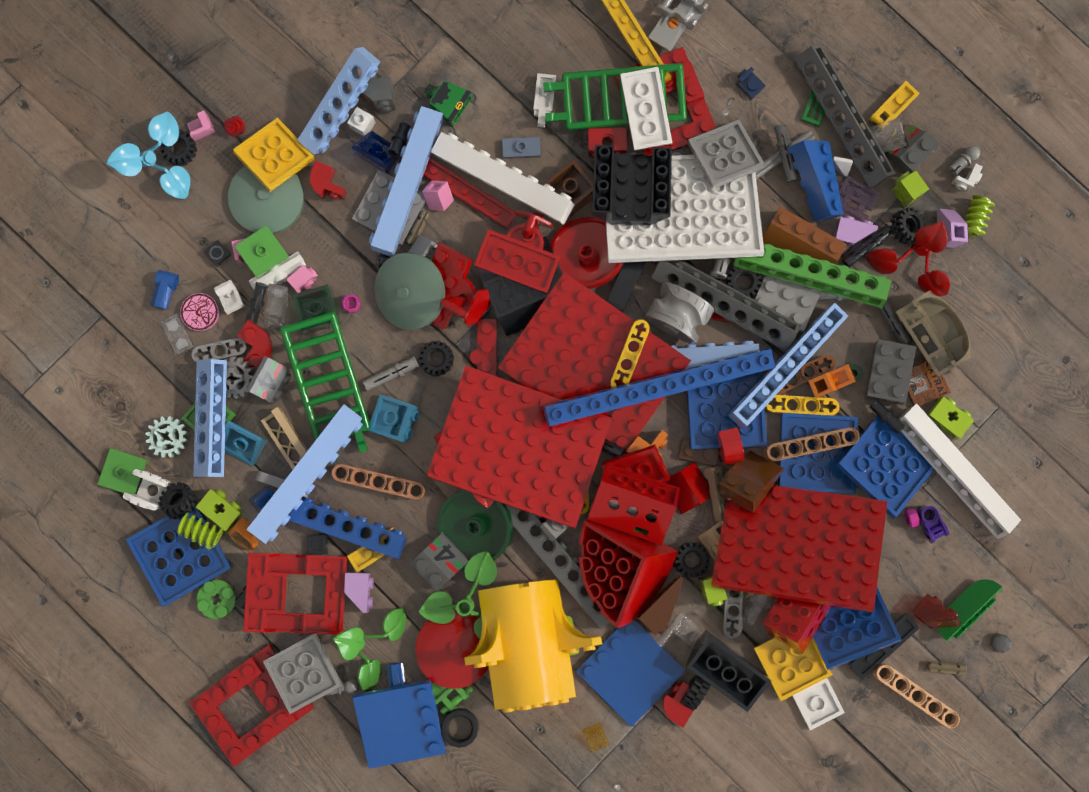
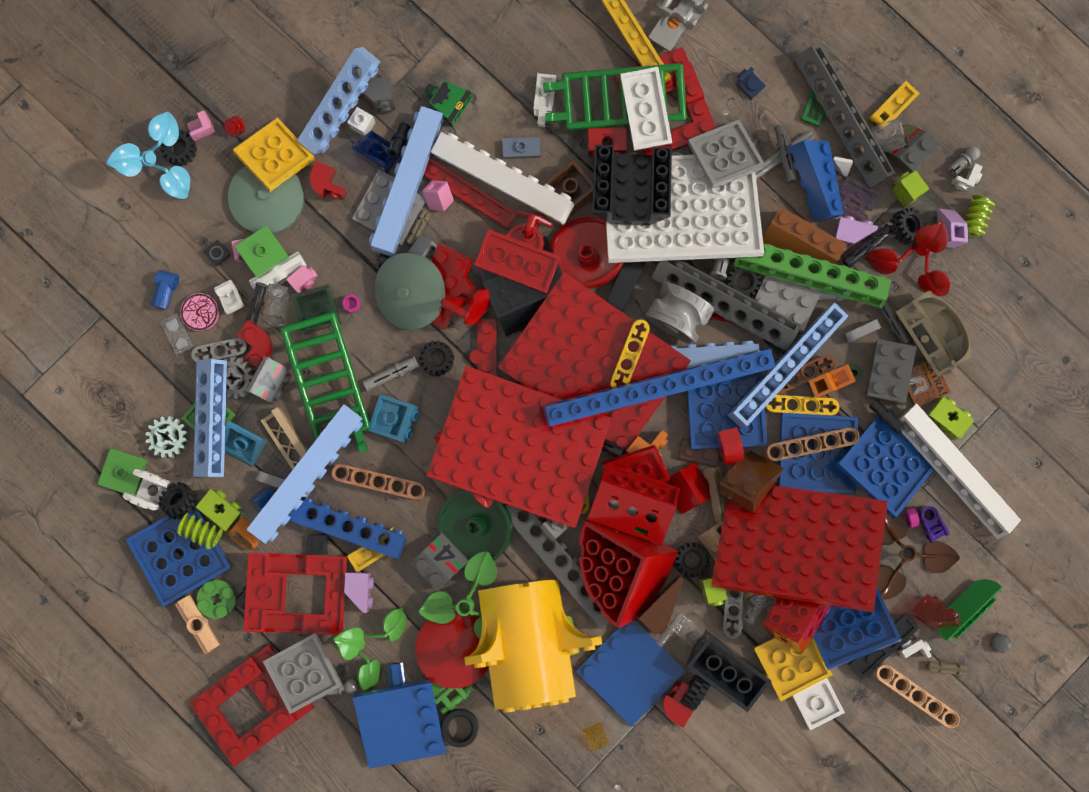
none -> light nougat piece [175,595,221,654]
none -> light grey beam [844,319,881,343]
none -> reddish brown plant [877,513,960,600]
none -> white bracket [897,638,931,658]

